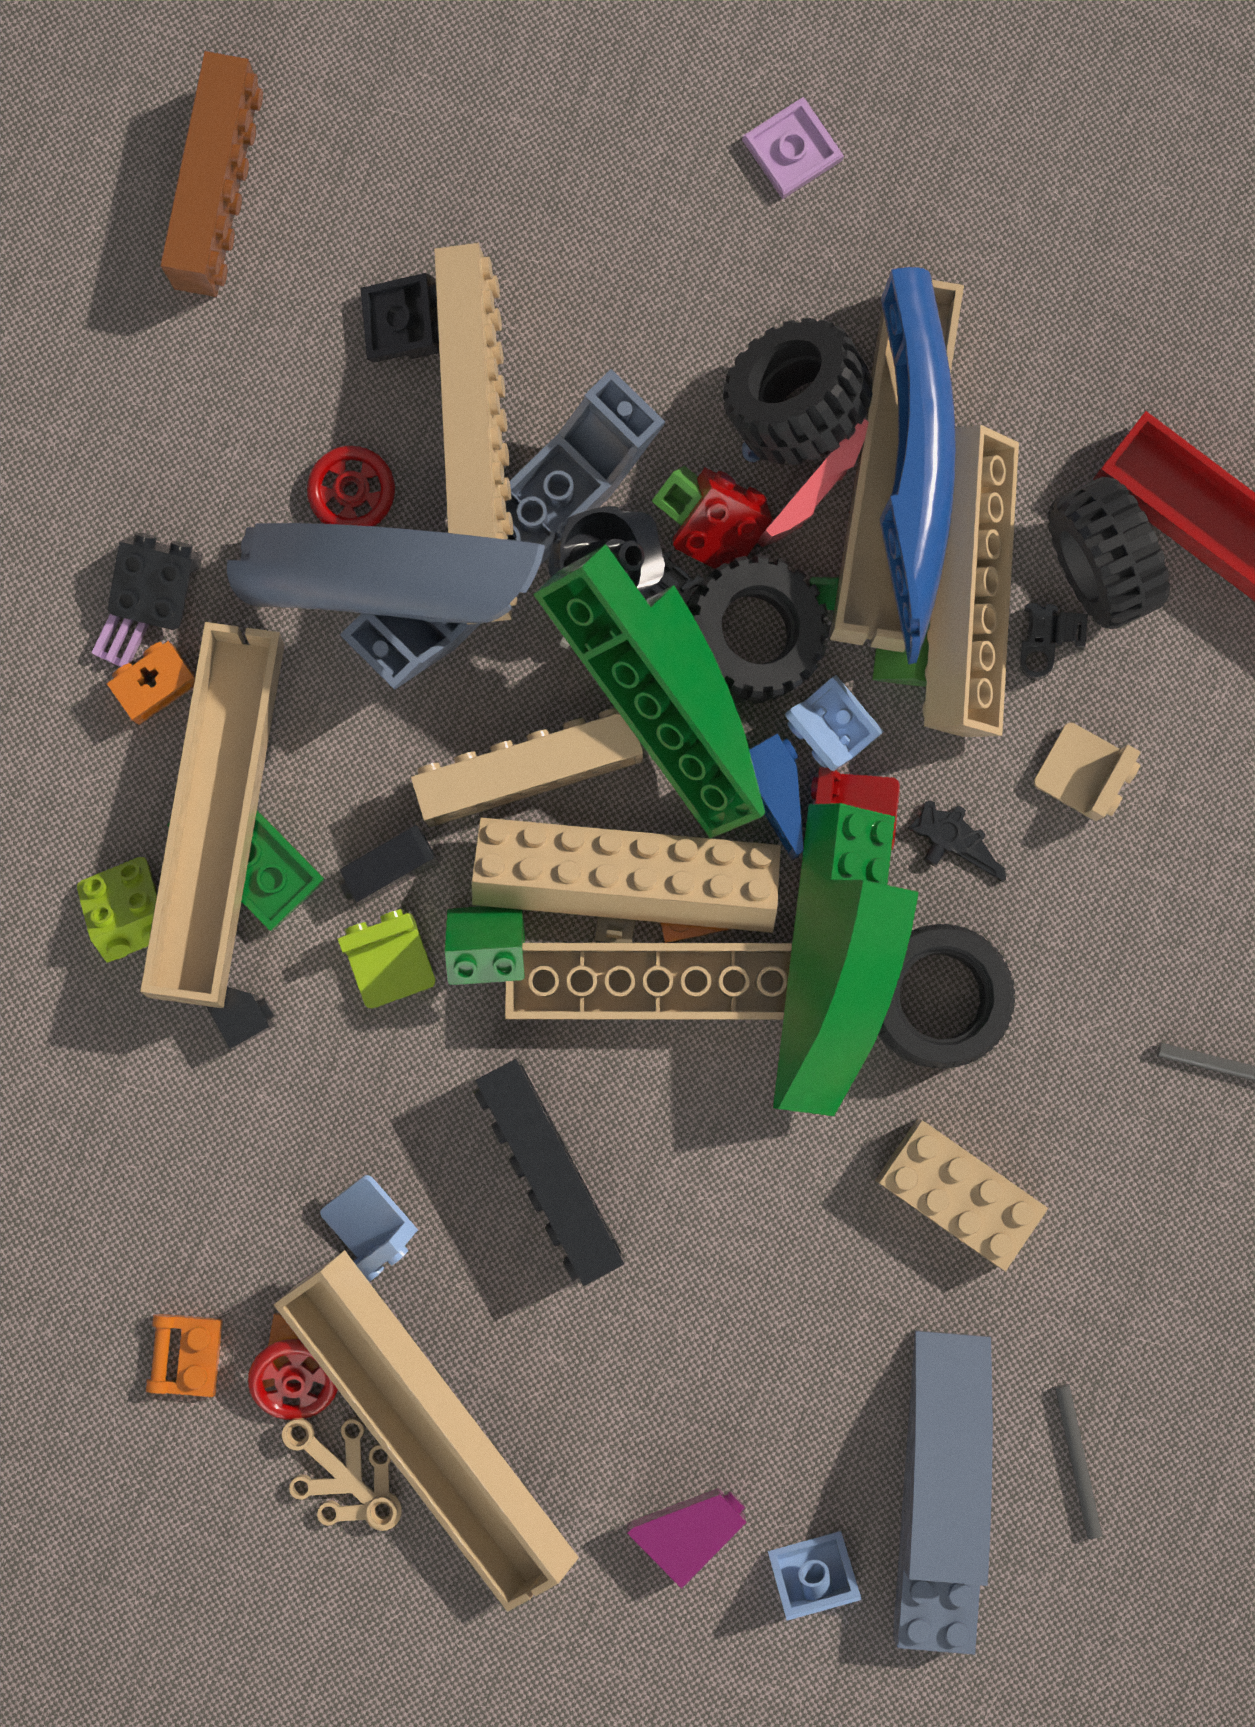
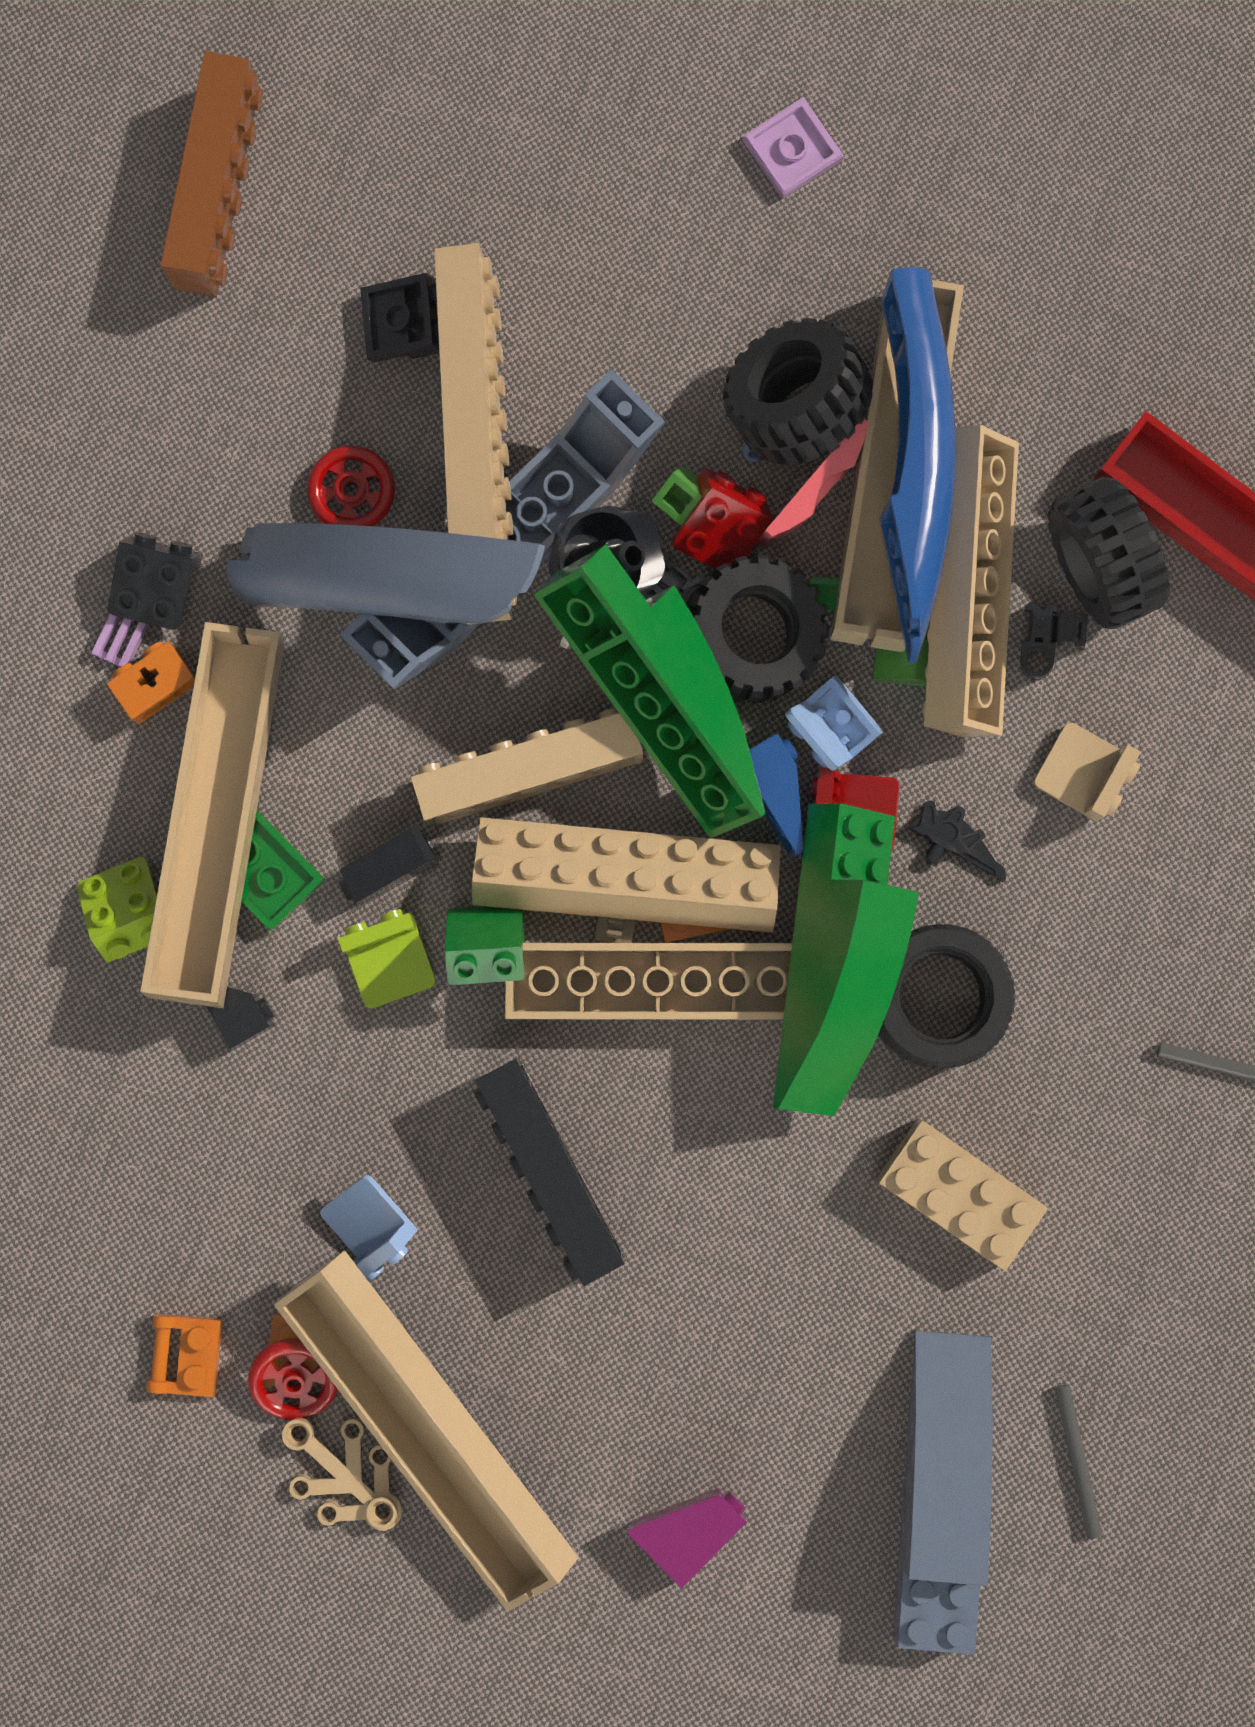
light blue slope [768,1531,861,1621] -> none

